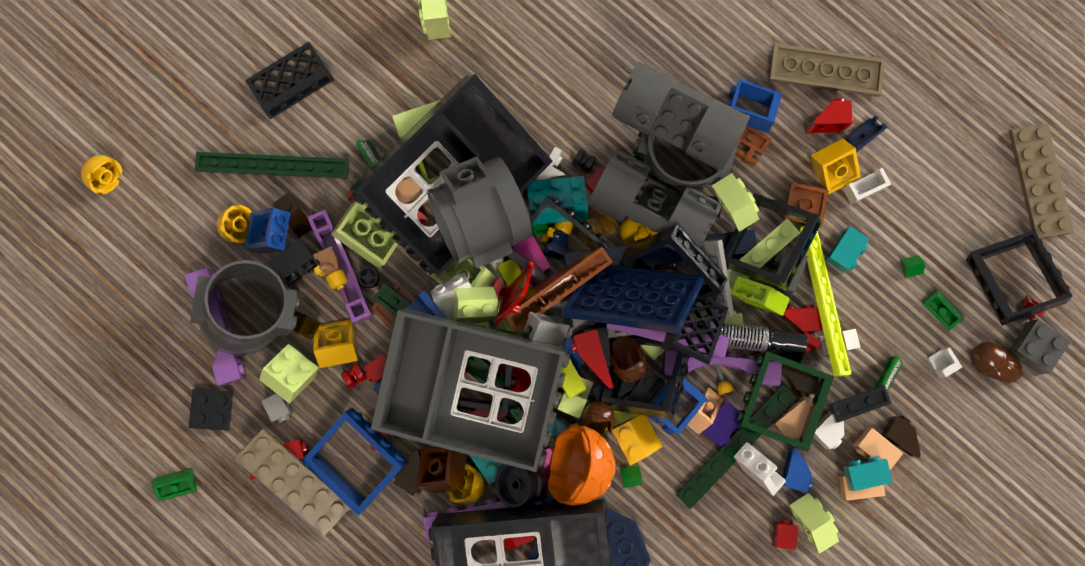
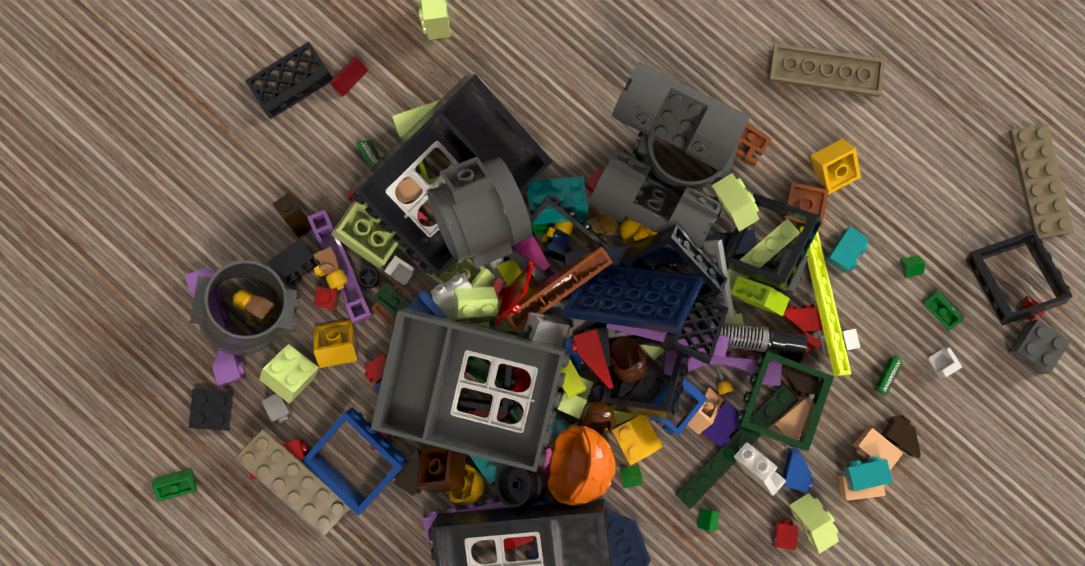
yellow cylinder [80,155,122,194] -> none
dark green plate [195,152,349,179] -> none
yellow cylinder [216,205,252,244] -> none
blue window [244,208,291,254] -> none
dark brown panel [293,310,321,340] -> none
red wheel [341,363,367,389] -> none
white slope [536,147,565,180] -> none
black wheel [571,148,597,174] -> none
blue window [726,79,782,133] -> none
red slope [805,98,853,134] -> none
white slope [814,410,844,449] -> none
black tile [828,385,892,423] -> none
white panel [842,168,891,205] -> none
dark blue hinge [844,116,888,153] -> none
reddish brown hair [971,342,1023,384] -> none
none -> medium nougat piece [232,289,278,327]
none -> red brick [313,286,340,311]
none -> dark red slope [330,56,368,97]
none -> white panel [384,256,416,286]
none -> green slope [697,508,720,531]

